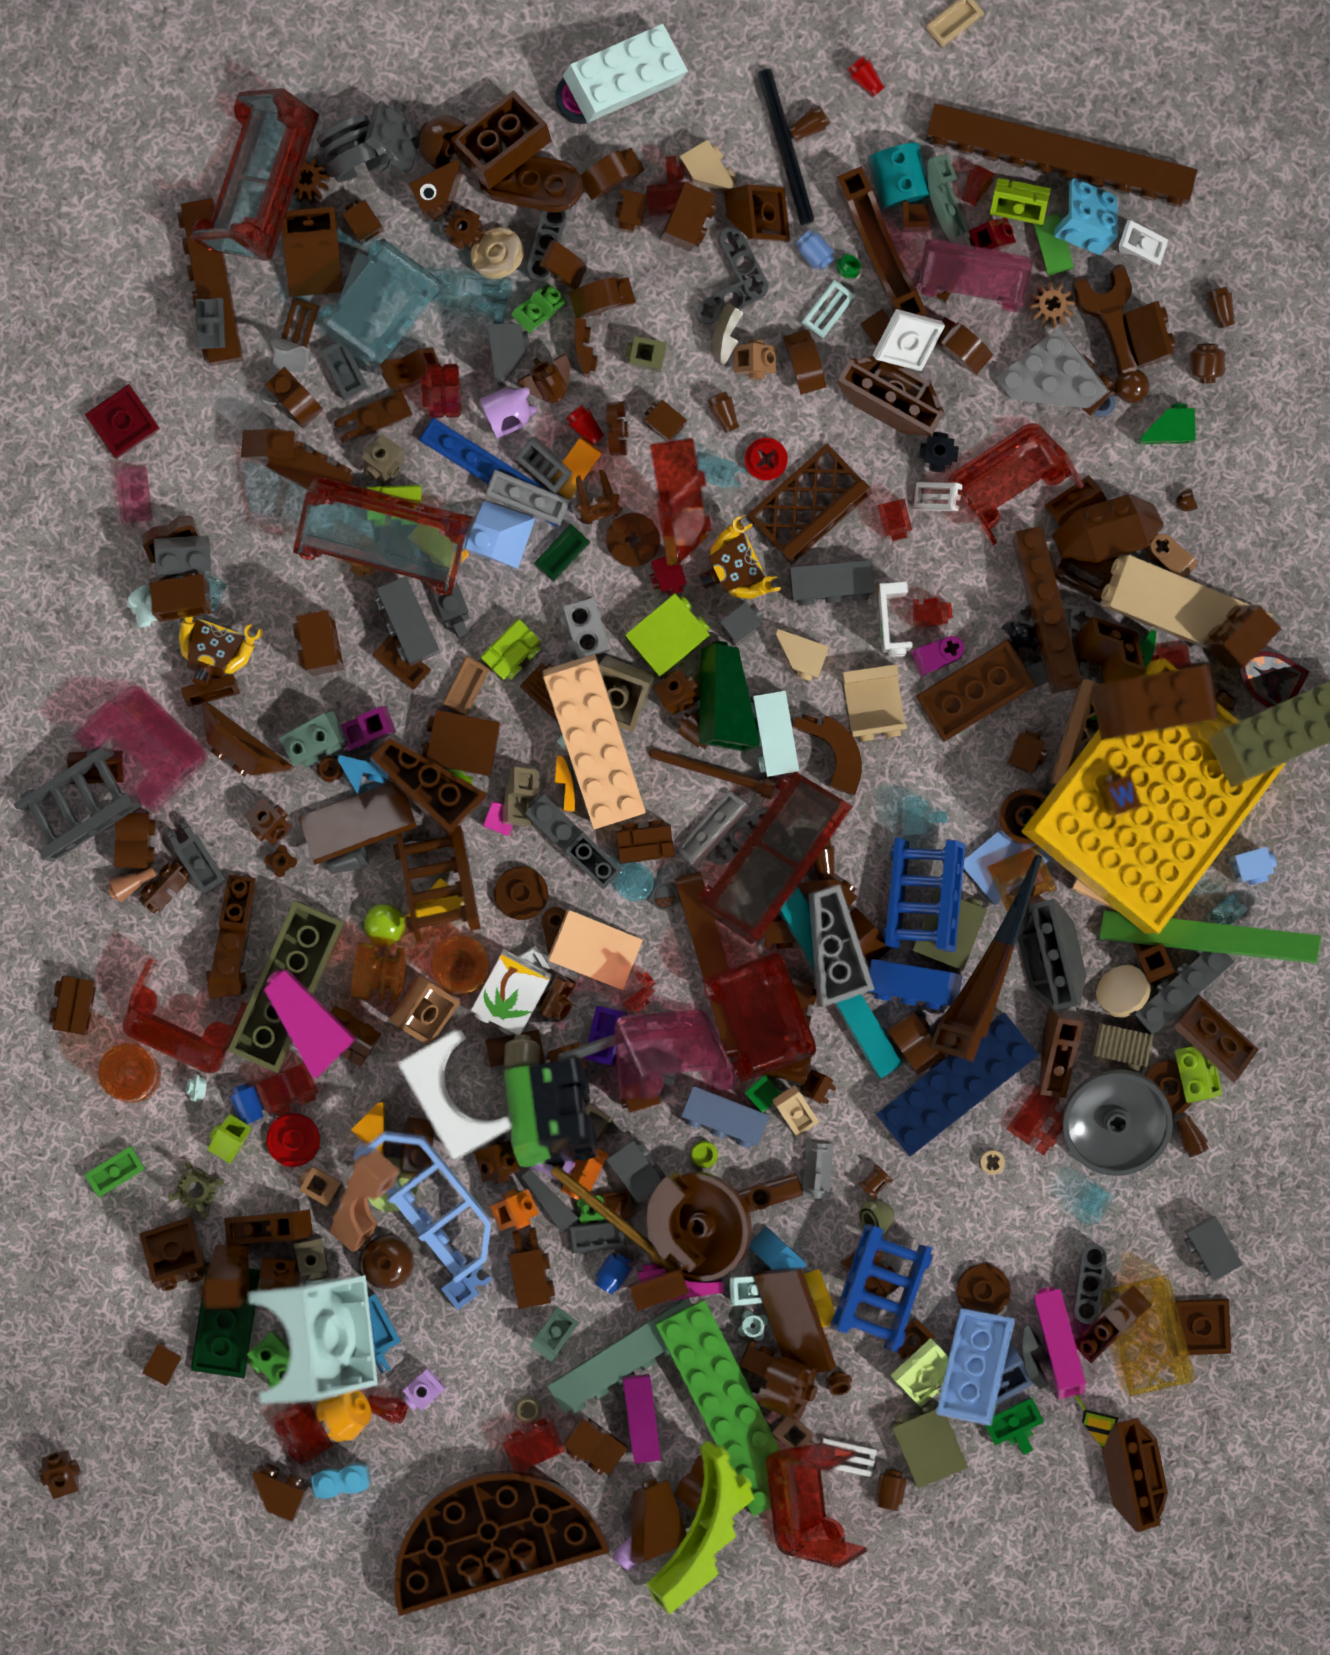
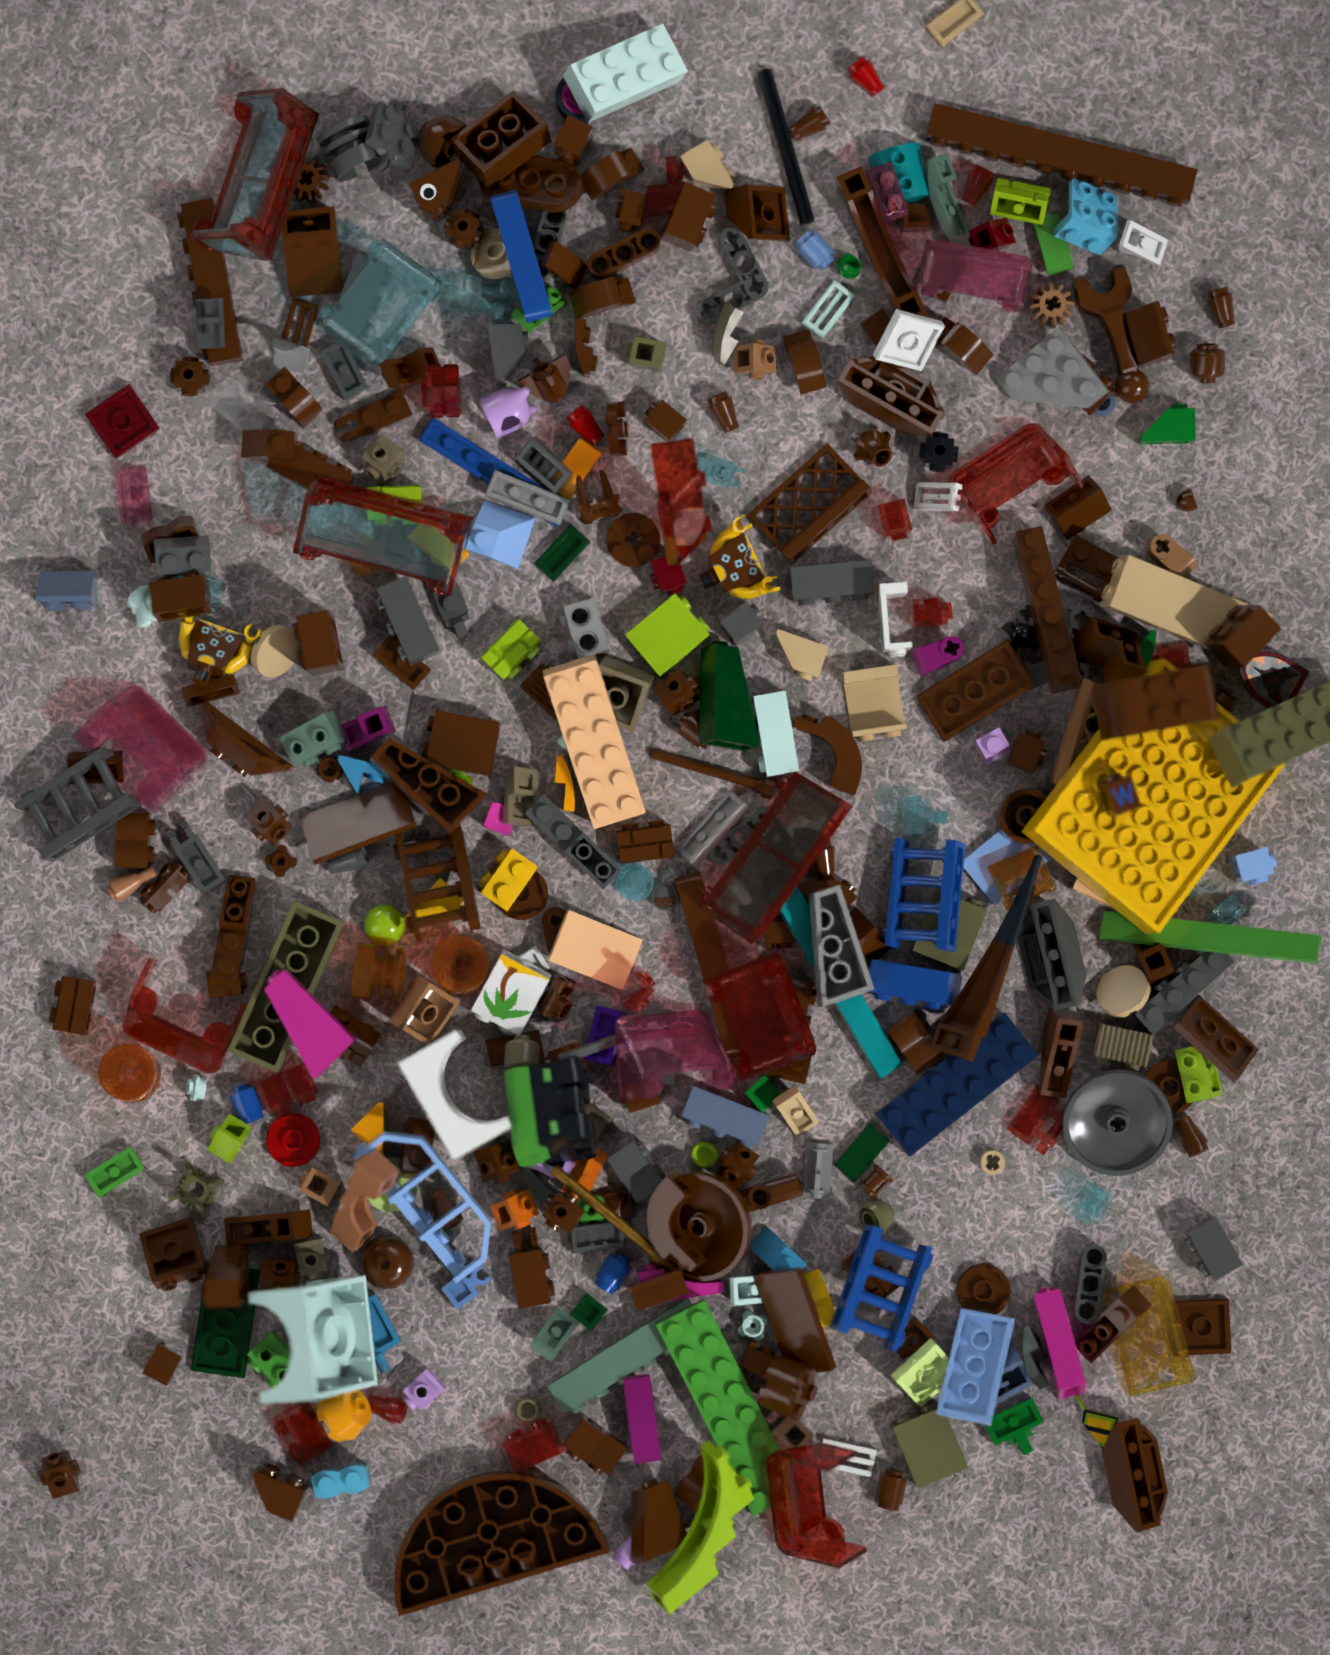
reddish brown brick [342,199,384,245] -> none
medium nougat tile [442,656,491,716] -> none
red gear [745,437,788,481] -> none
reddish brown tile [799,1069,836,1104] -> none
reddish brown plate [825,1371,852,1396] -> none
reddish brown wedge [1052,494,1164,563] -> none
none -> sand blue slope [36,571,98,611]
none -> reddish brown brick [170,356,210,397]
none -> tan tile [251,624,300,678]
none -> reddish brown cone [428,1188,464,1231]
none -> yellow bracket [478,847,538,911]
none -> blue beam [490,189,553,323]
none -> reddish brown brick [541,1191,585,1234]
none -> reddish brown brick [554,115,593,165]
none -> dark green plate [570,1292,608,1331]
none -> reddish brown beam [587,228,661,280]
none -> reddish brown brick [715,1141,759,1190]
none -> dark green tile [834,1123,890,1183]
none -> reddish brown rock [853,426,892,467]
none -> clear pink slope [866,161,909,224]
none -> lavender brick [974,727,1010,765]

